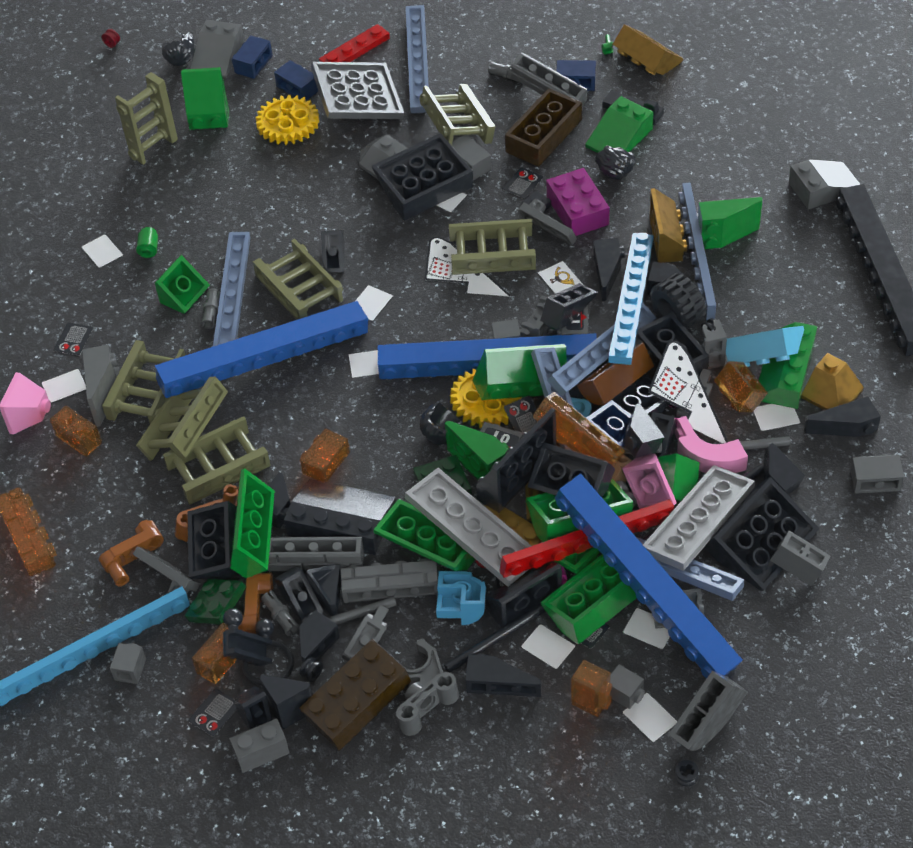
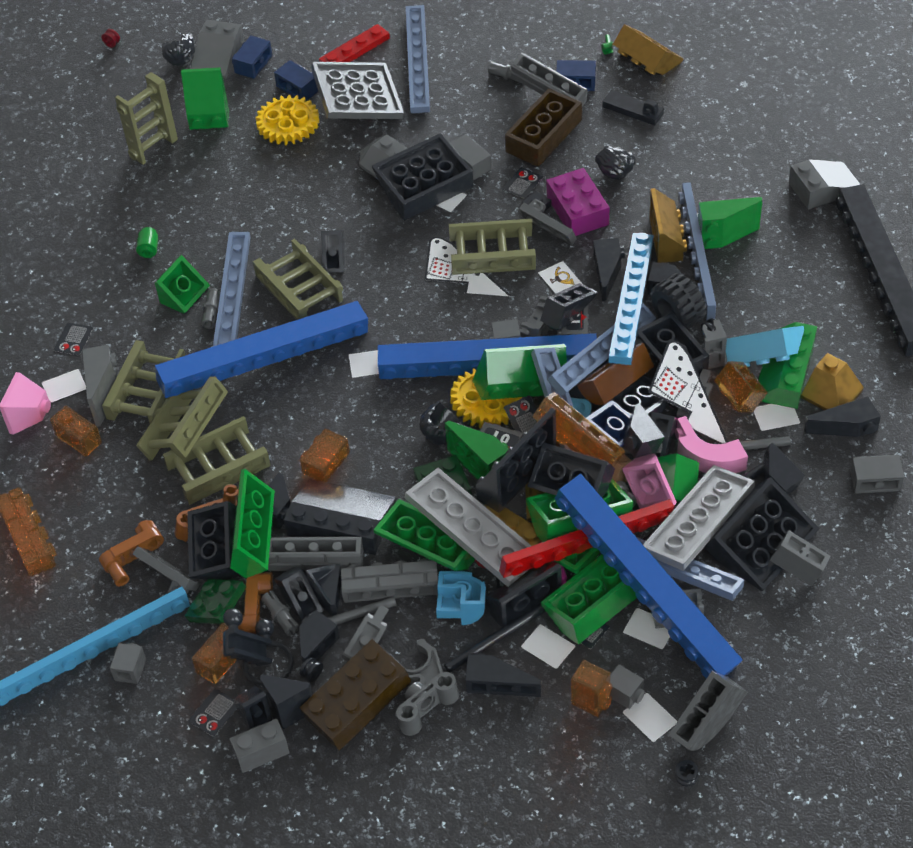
white sticker [82,235,123,268] -> none
white sticker [356,285,393,321] -> none
olive fence [420,84,496,146] -> none
green slope [585,96,653,153] -> none

